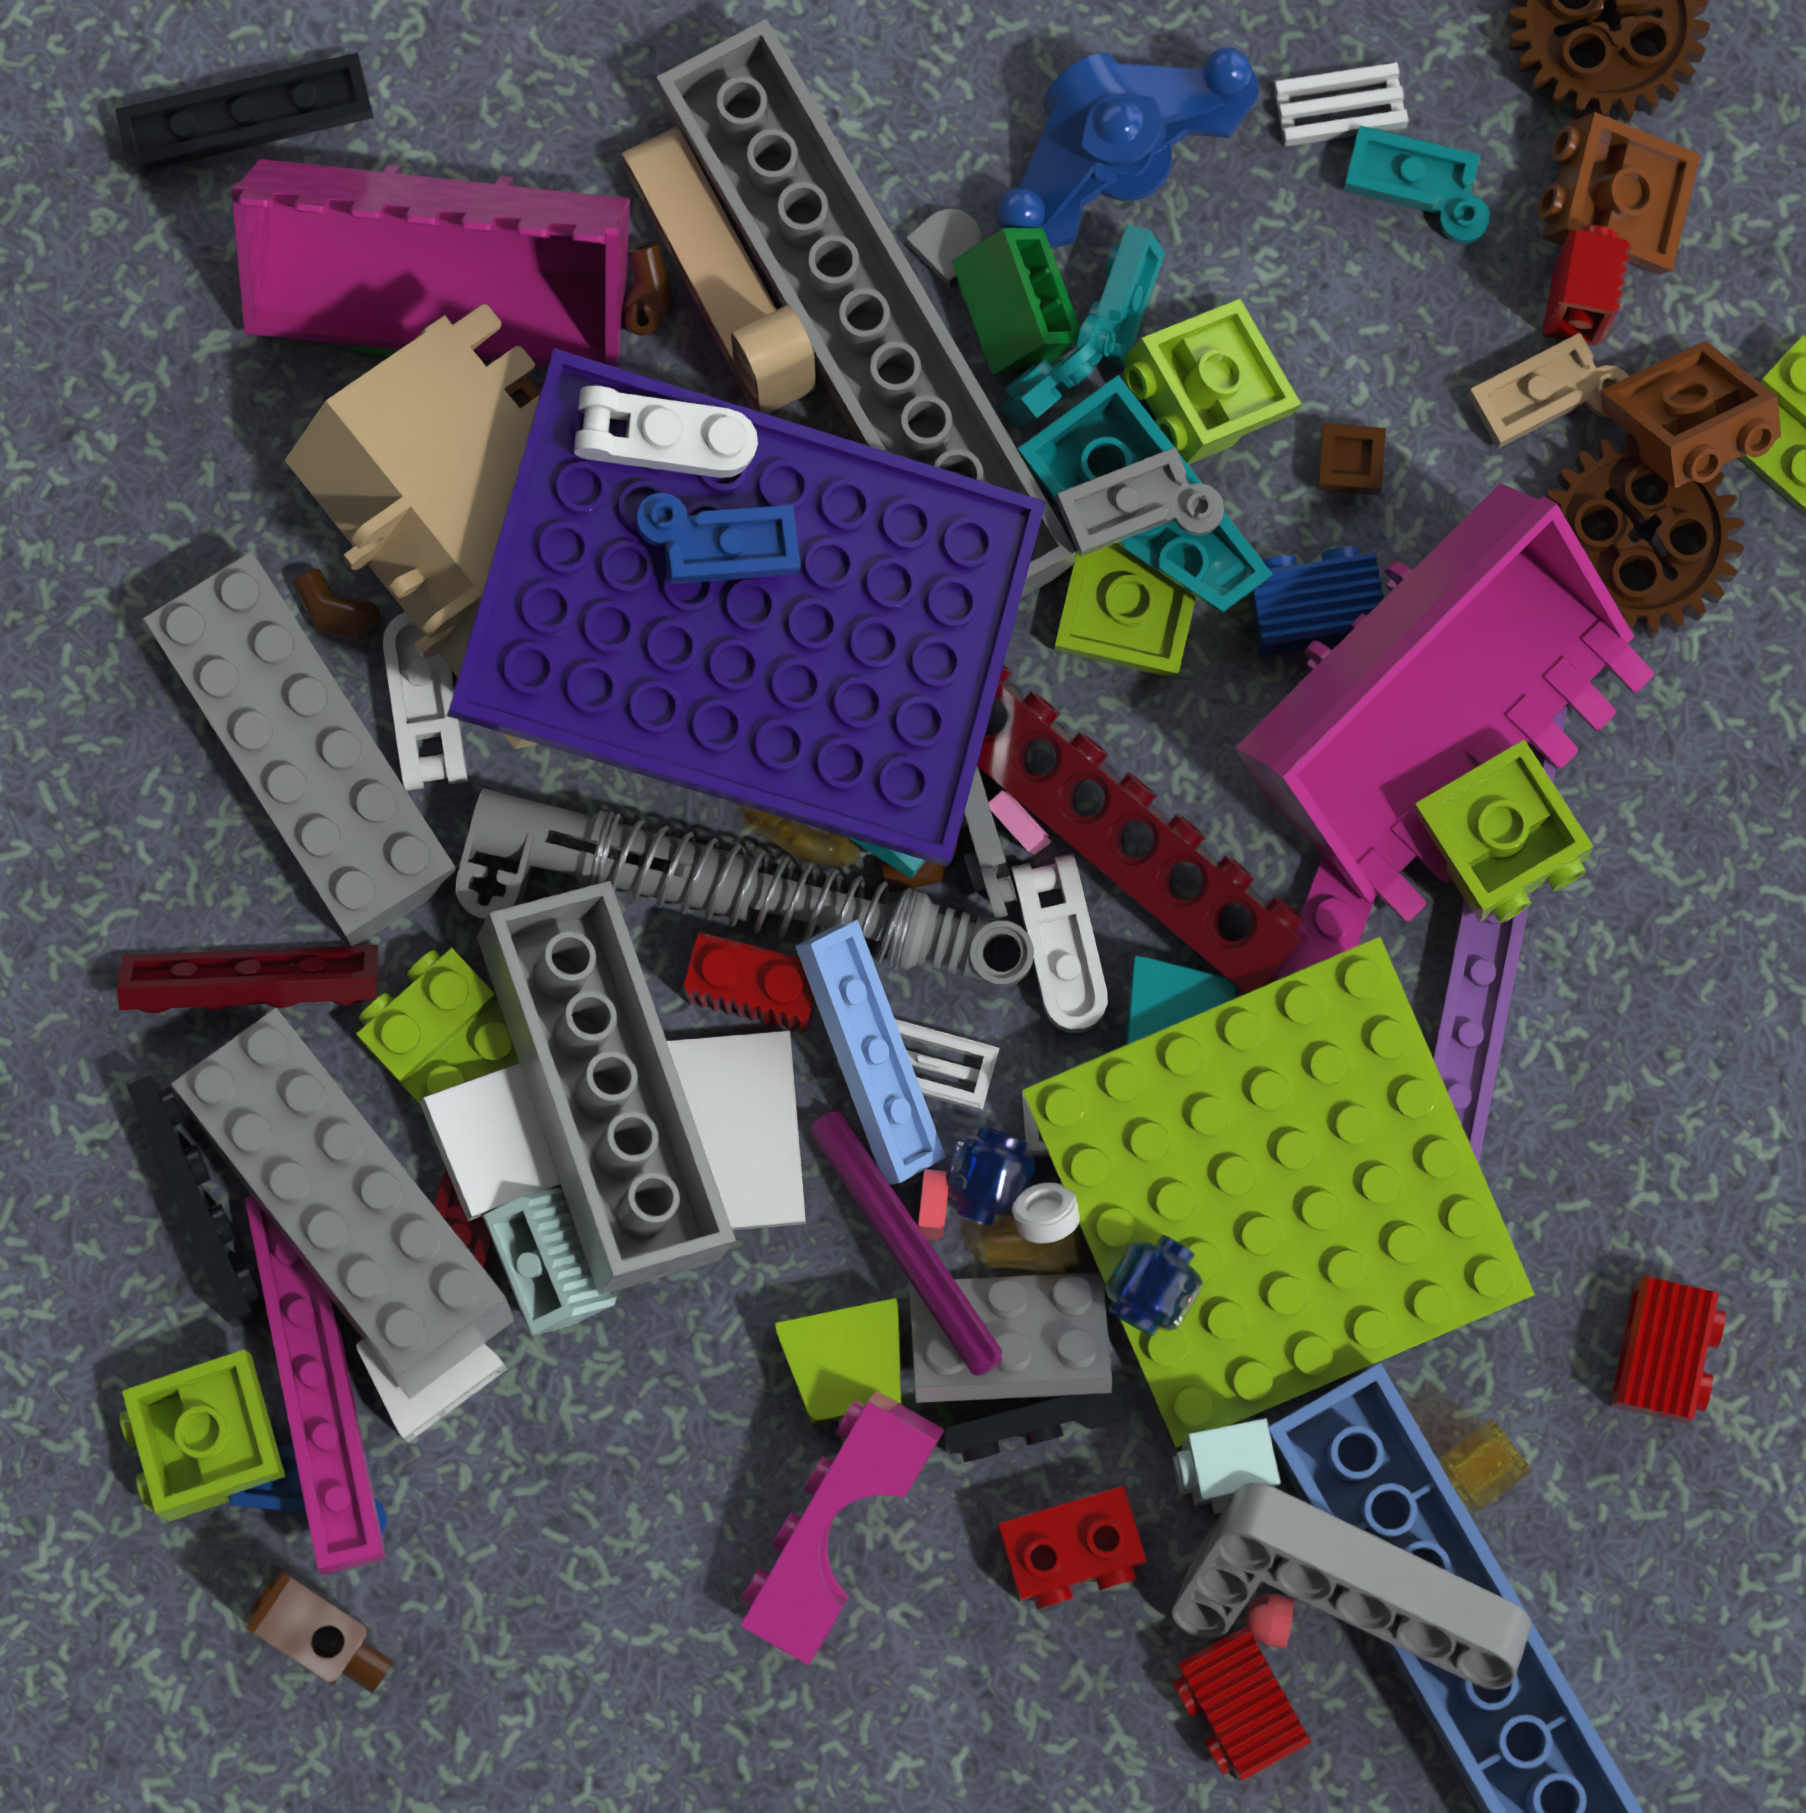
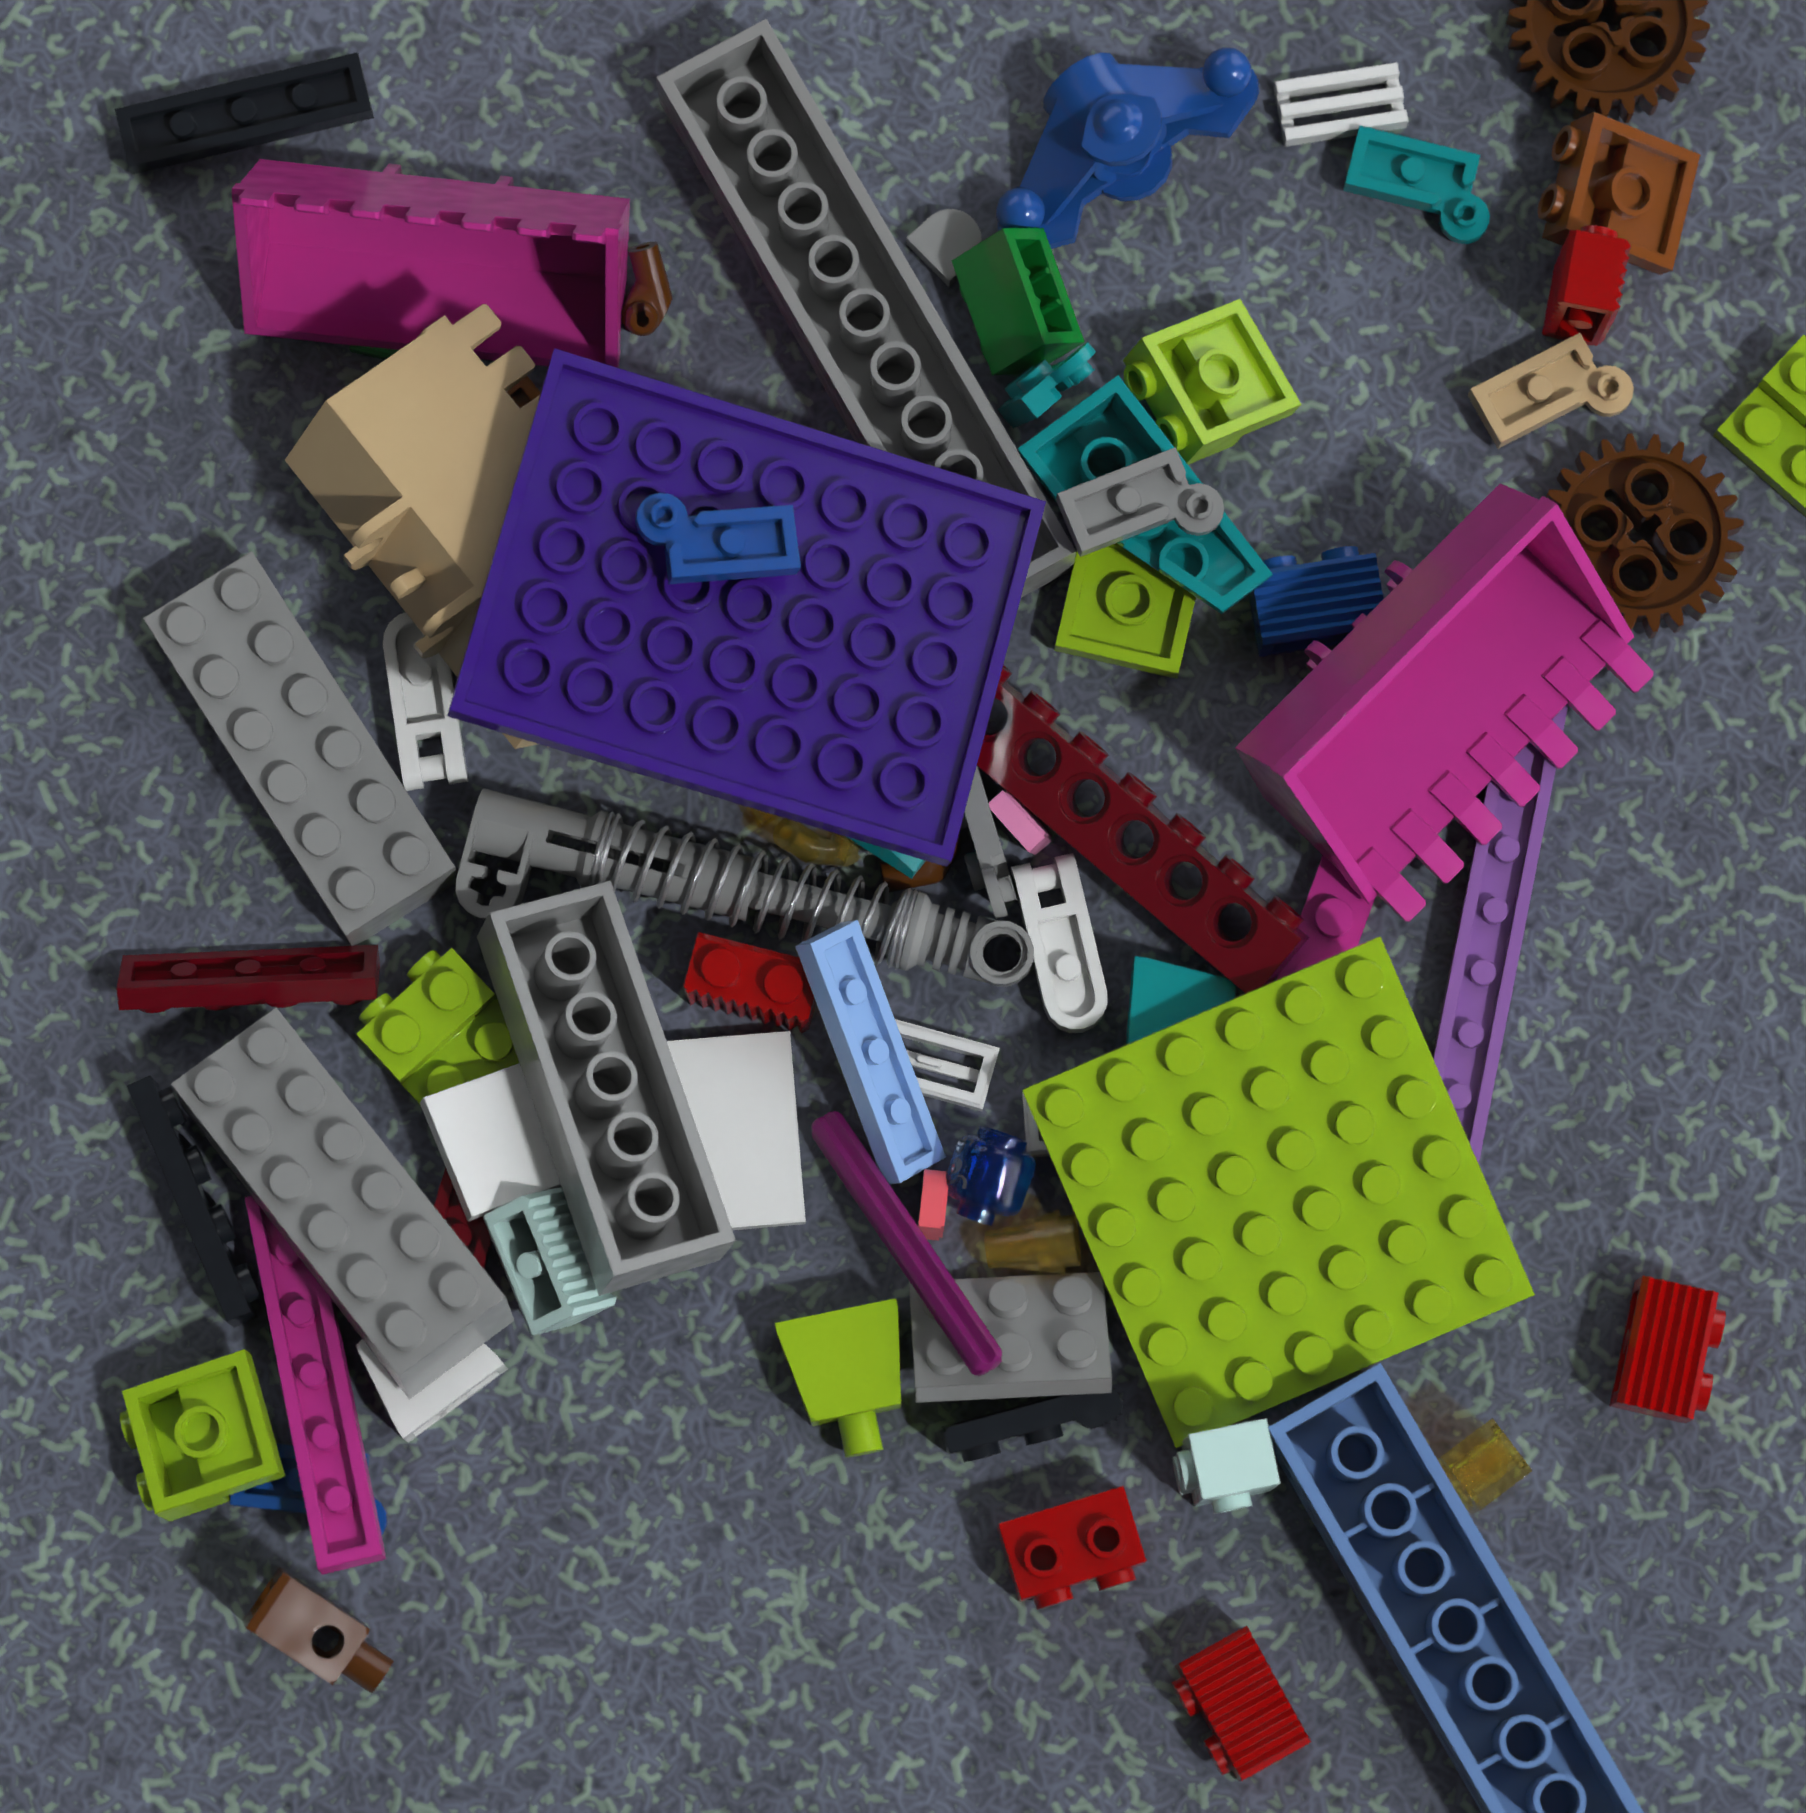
reddish brown arm [292,569,381,641] -> none
white plate [574,386,758,478] -> none
tan beam [620,126,816,414] -> none
dark pink arch [740,1391,944,1666] -> none
white tile [1012,1183,1080,1243] -> none
teal hinge [1076,224,1166,367] -> none
head [1105,1234,1203,1337] -> none
light grey beam [1172,1483,1532,1689] -> none
coral hinge [1246,1594,1294,1649] -> none
reddish brown plate [1317,423,1386,495] -> none
lime plate [1413,739,1593,924] -> none
dark orange plate [1600,340,1781,488] -> none

